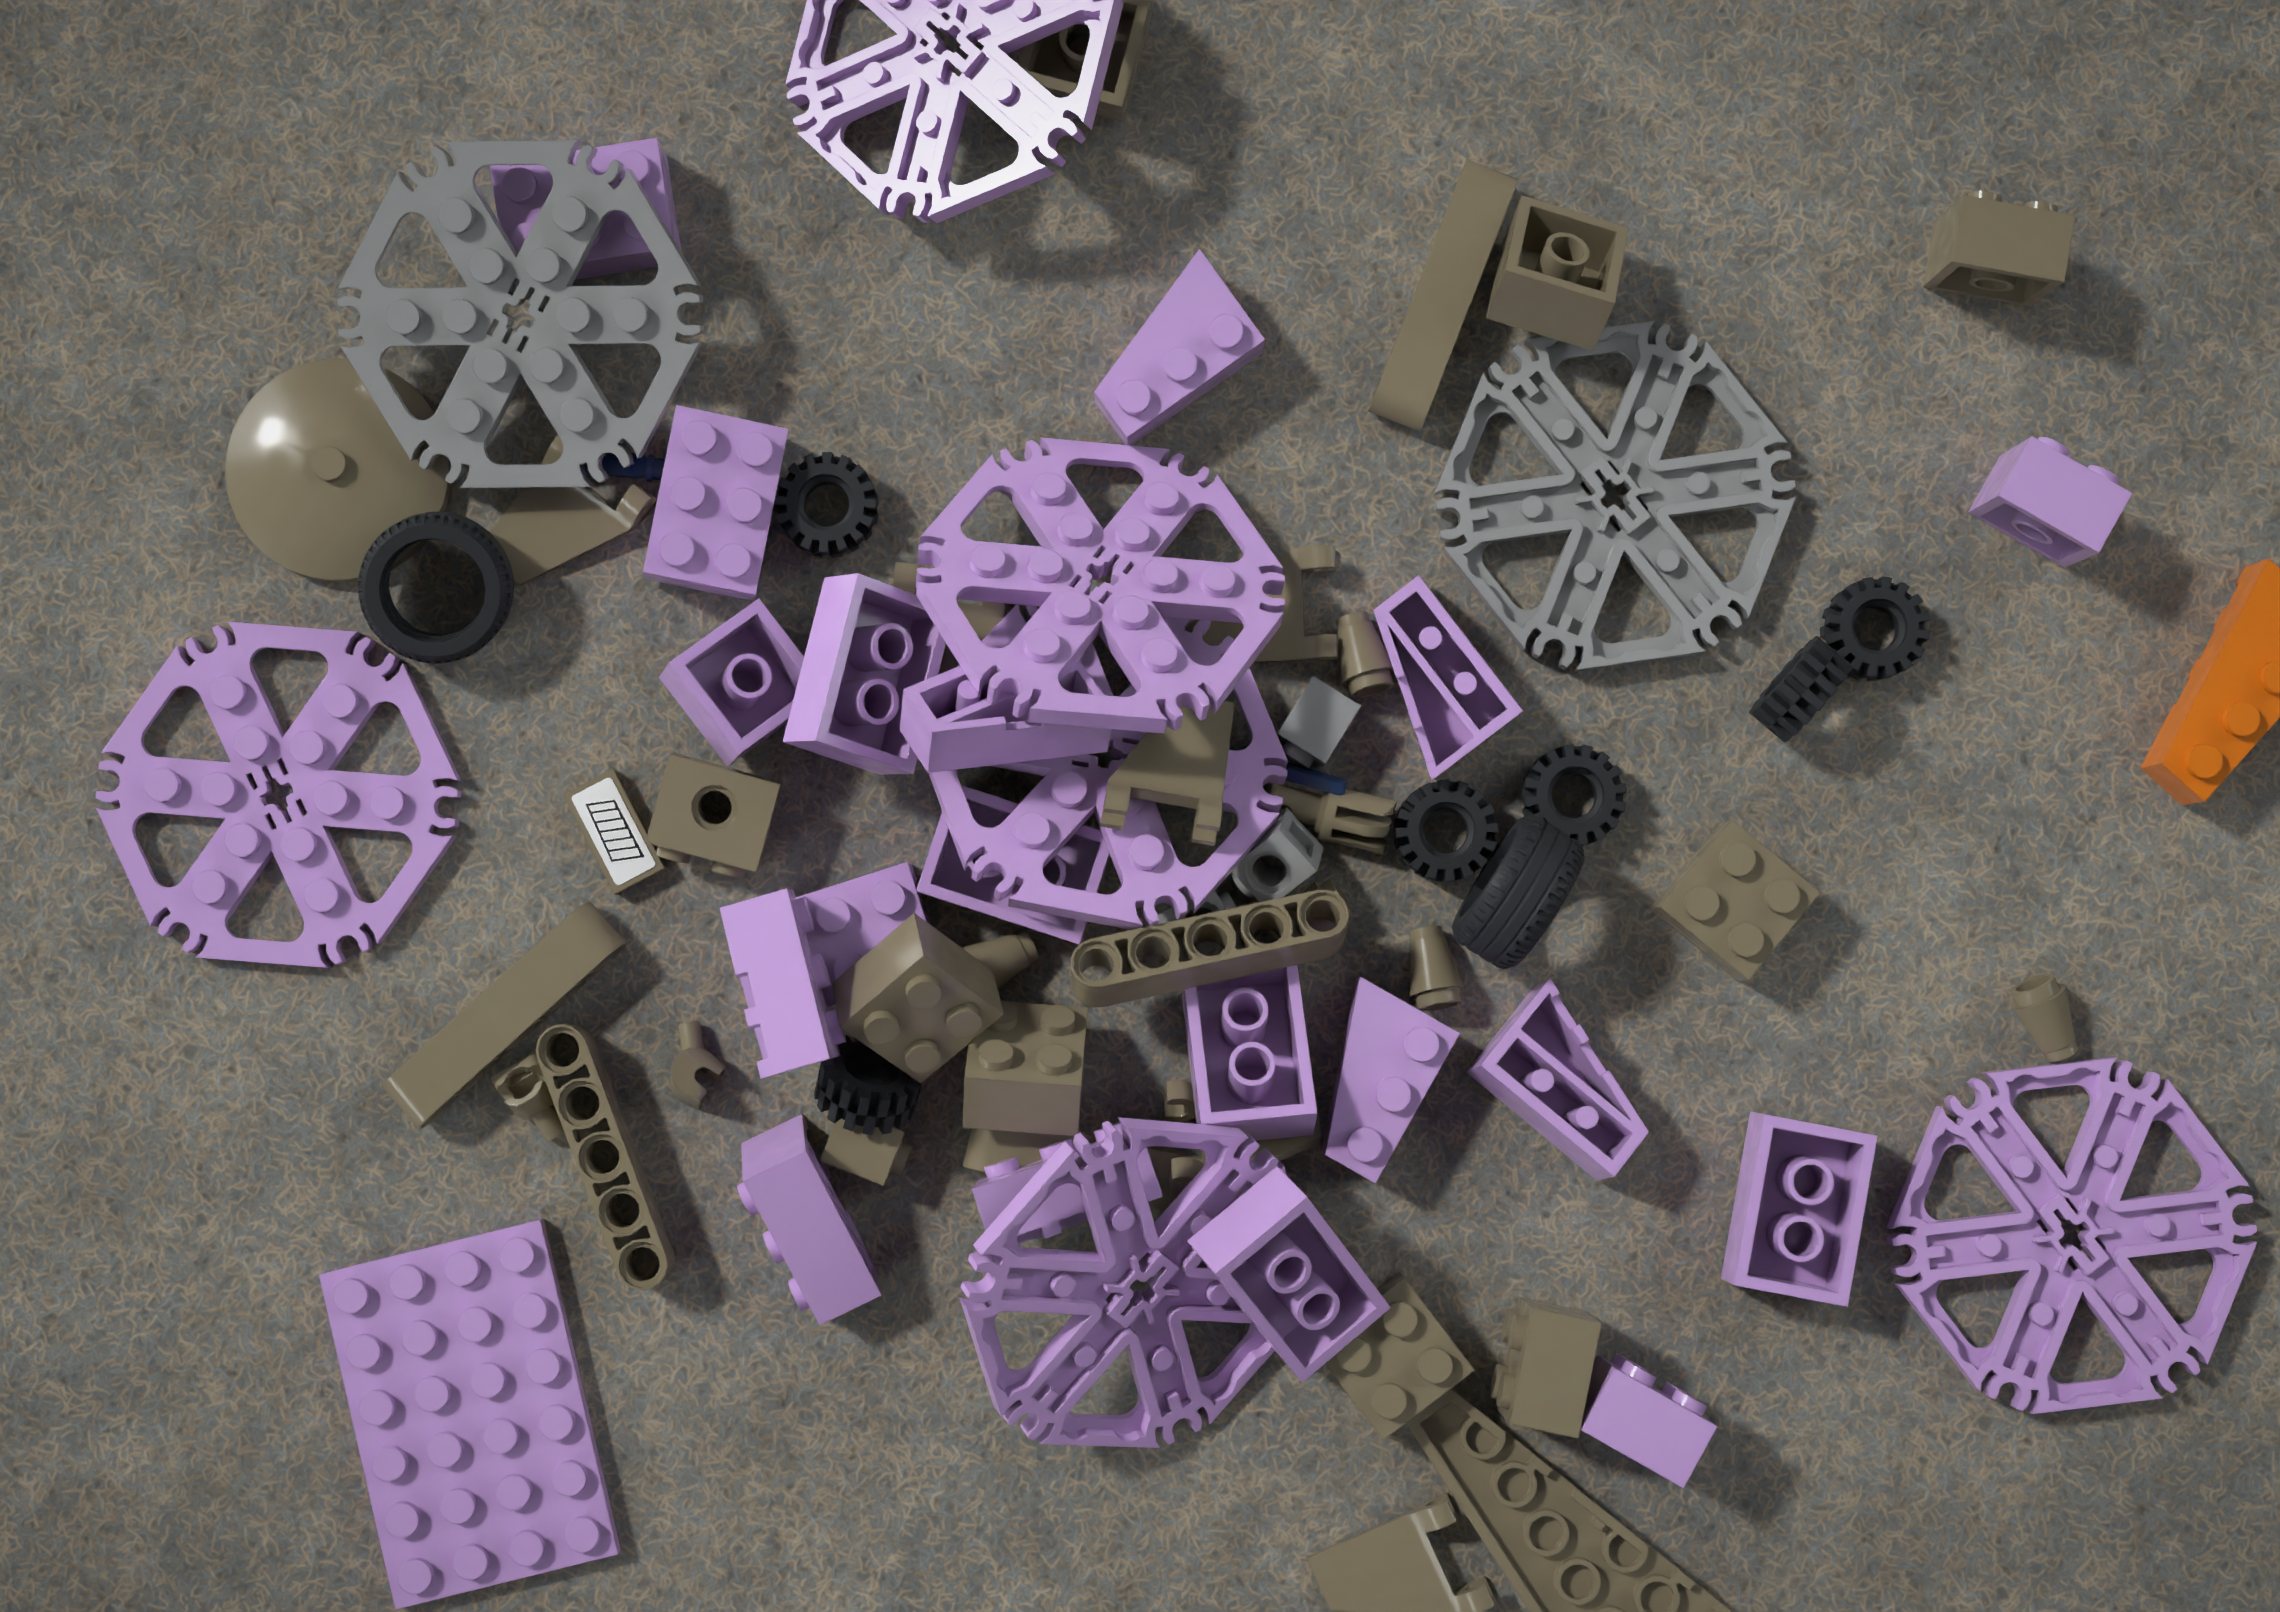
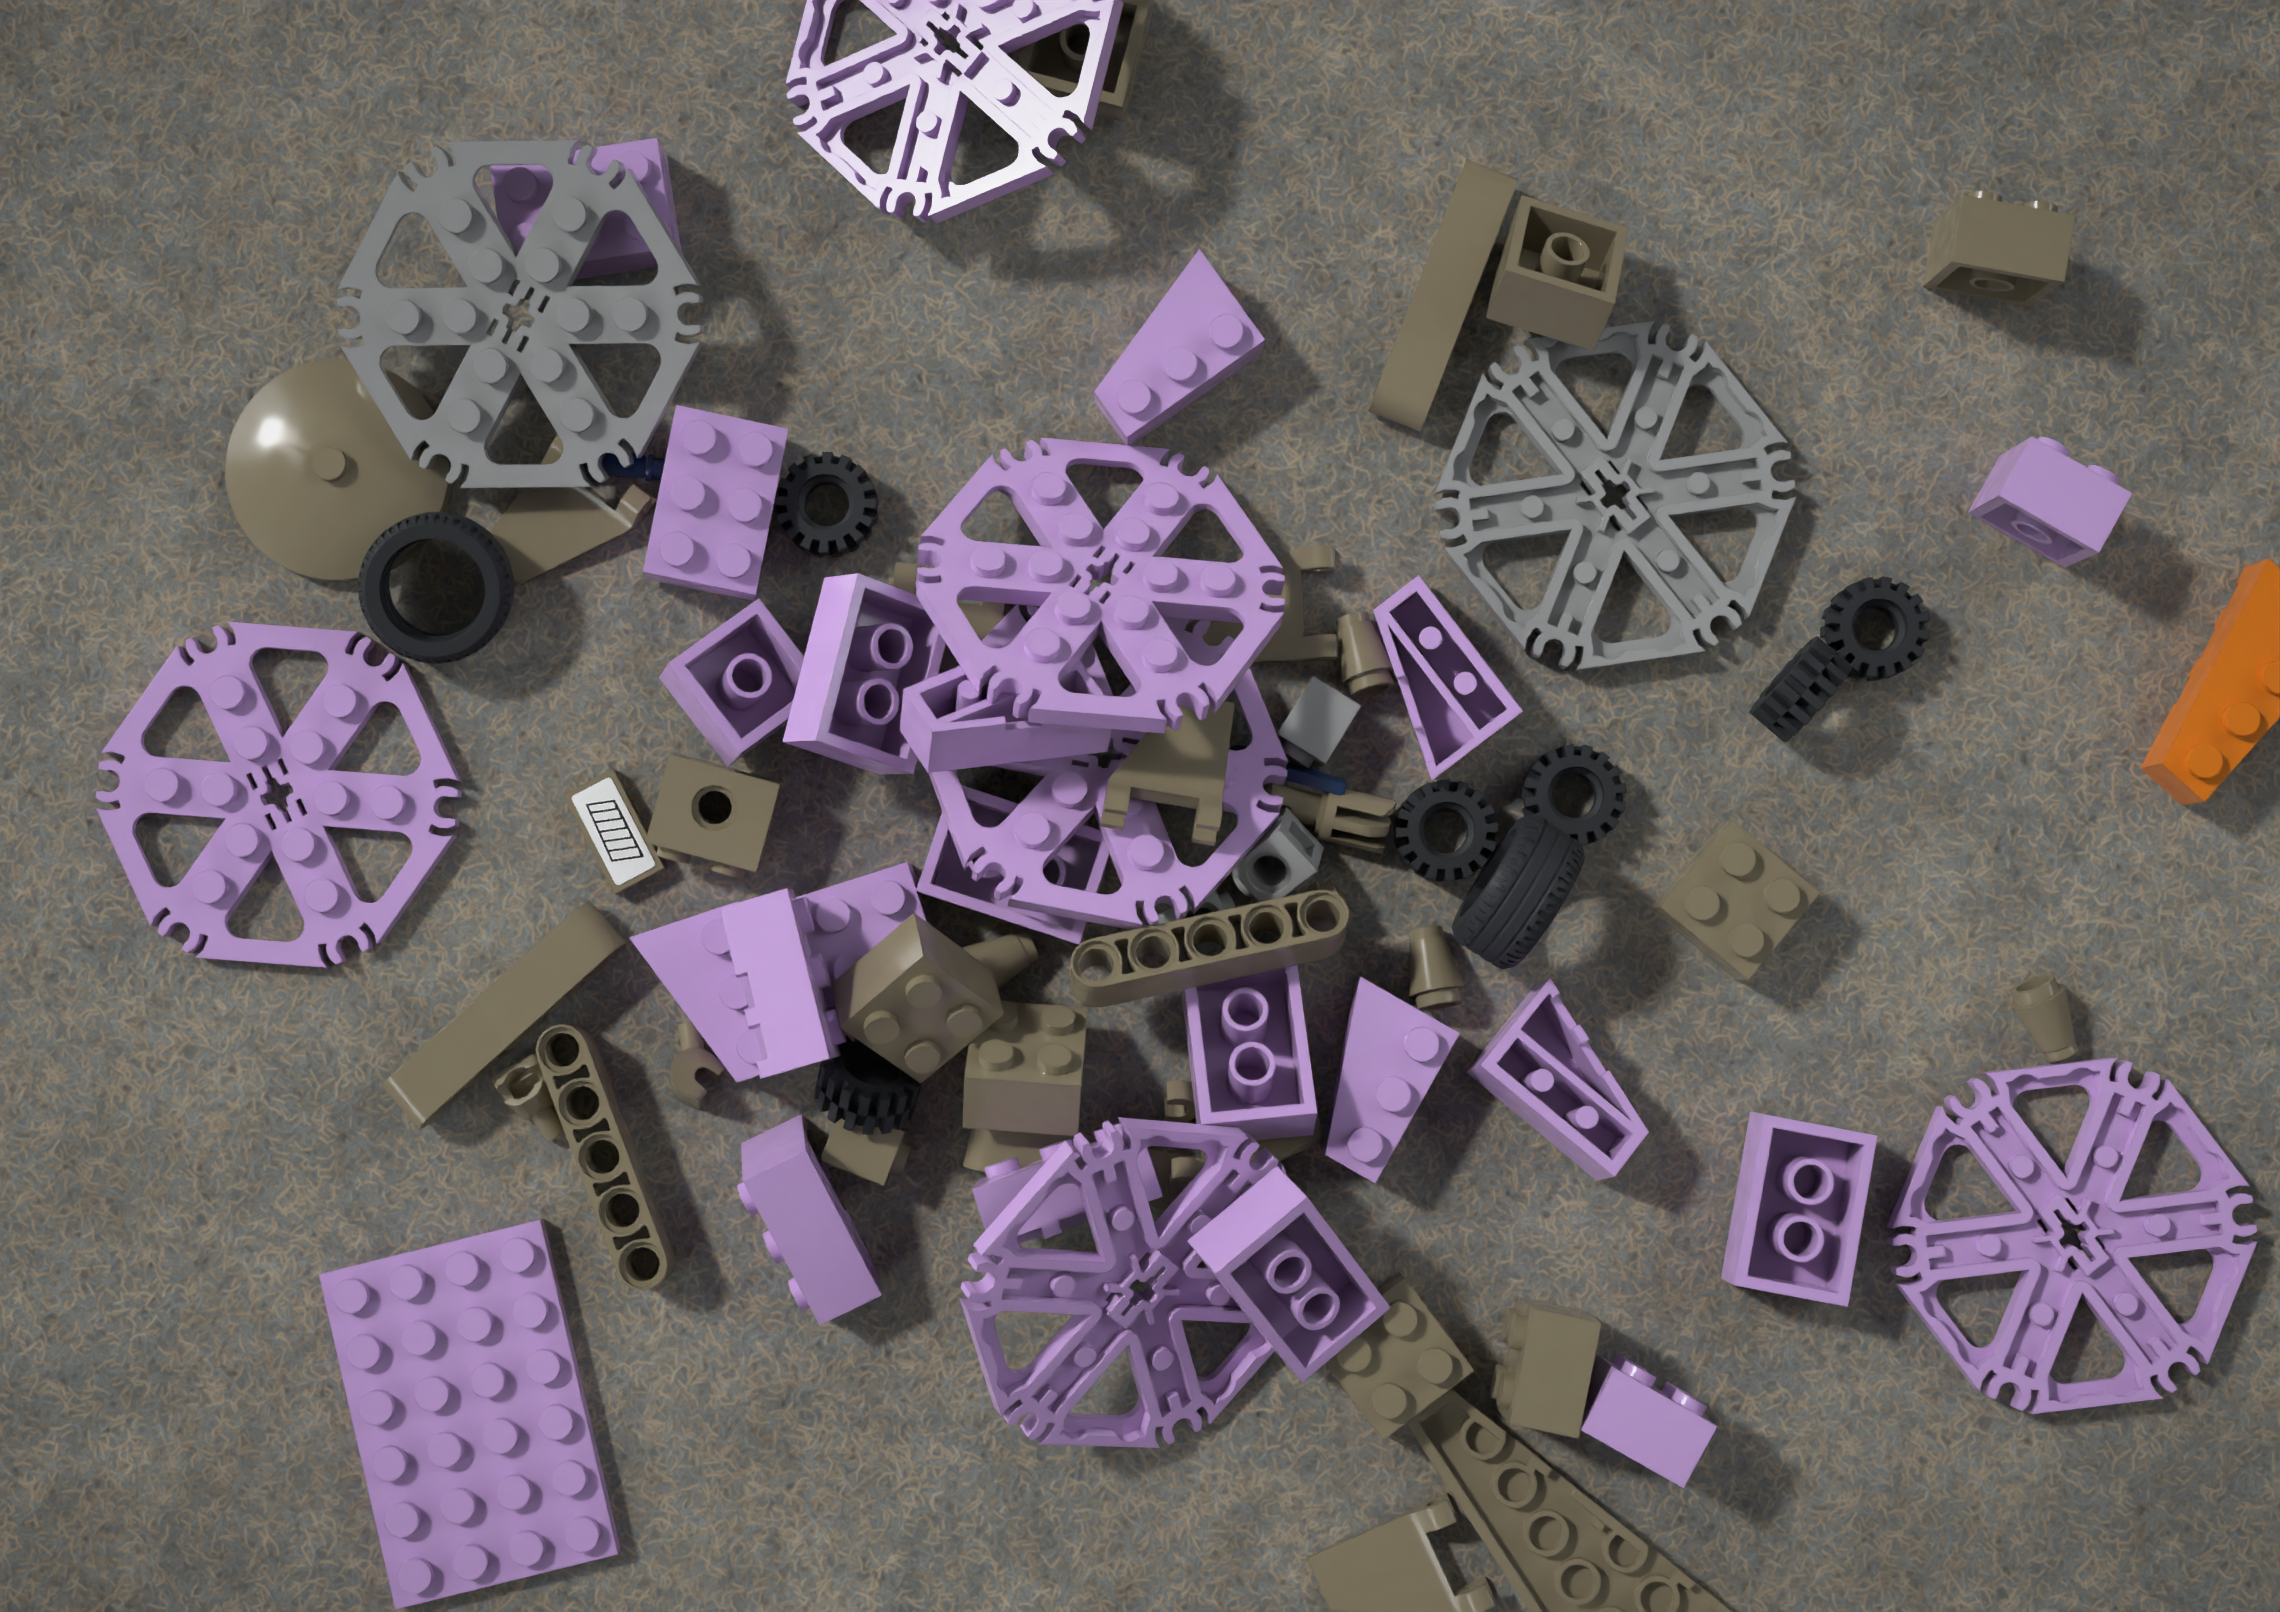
none -> lavender wedge [629,901,763,1083]

